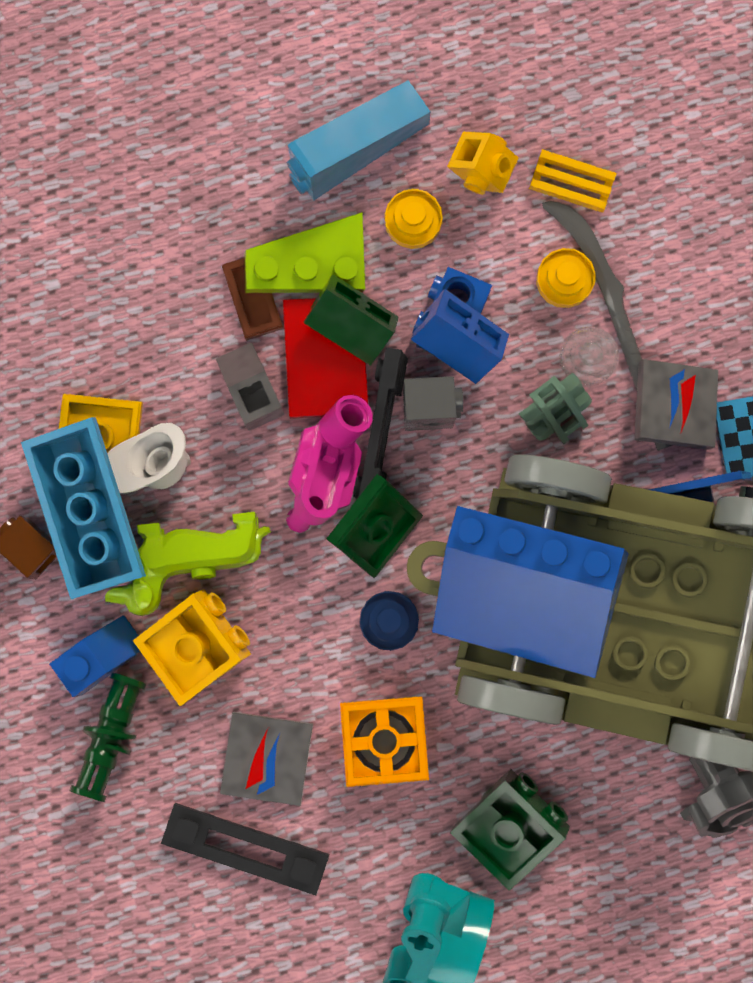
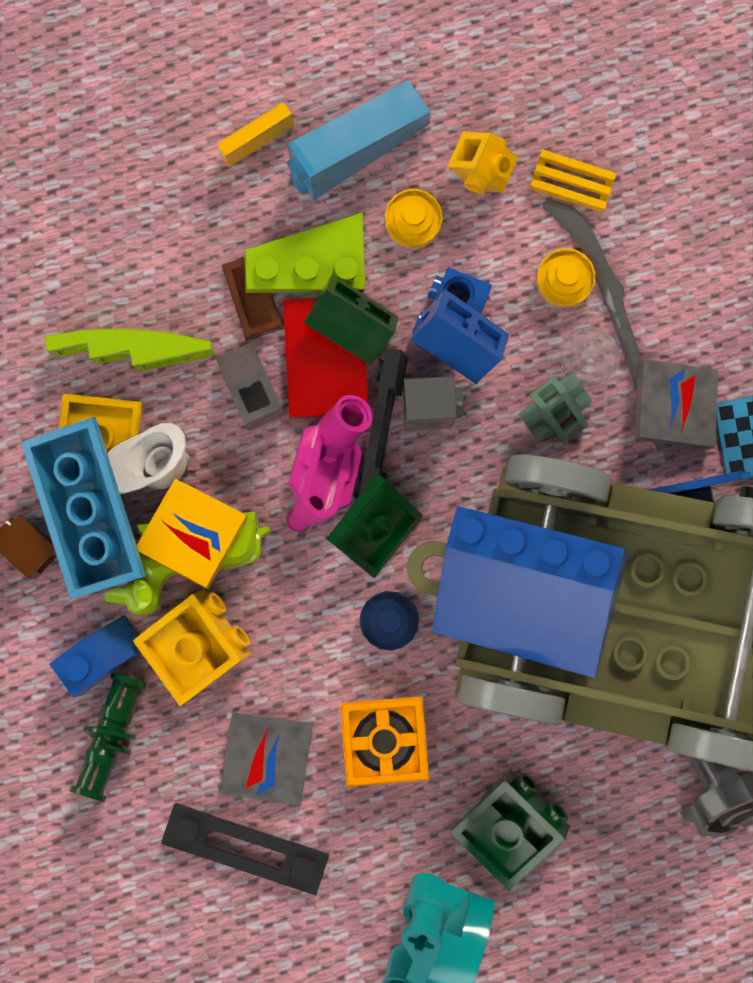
none -> lime slope [44,328,216,372]
none -> yellow tile [136,478,248,589]
none -> yellow tile [218,103,294,167]

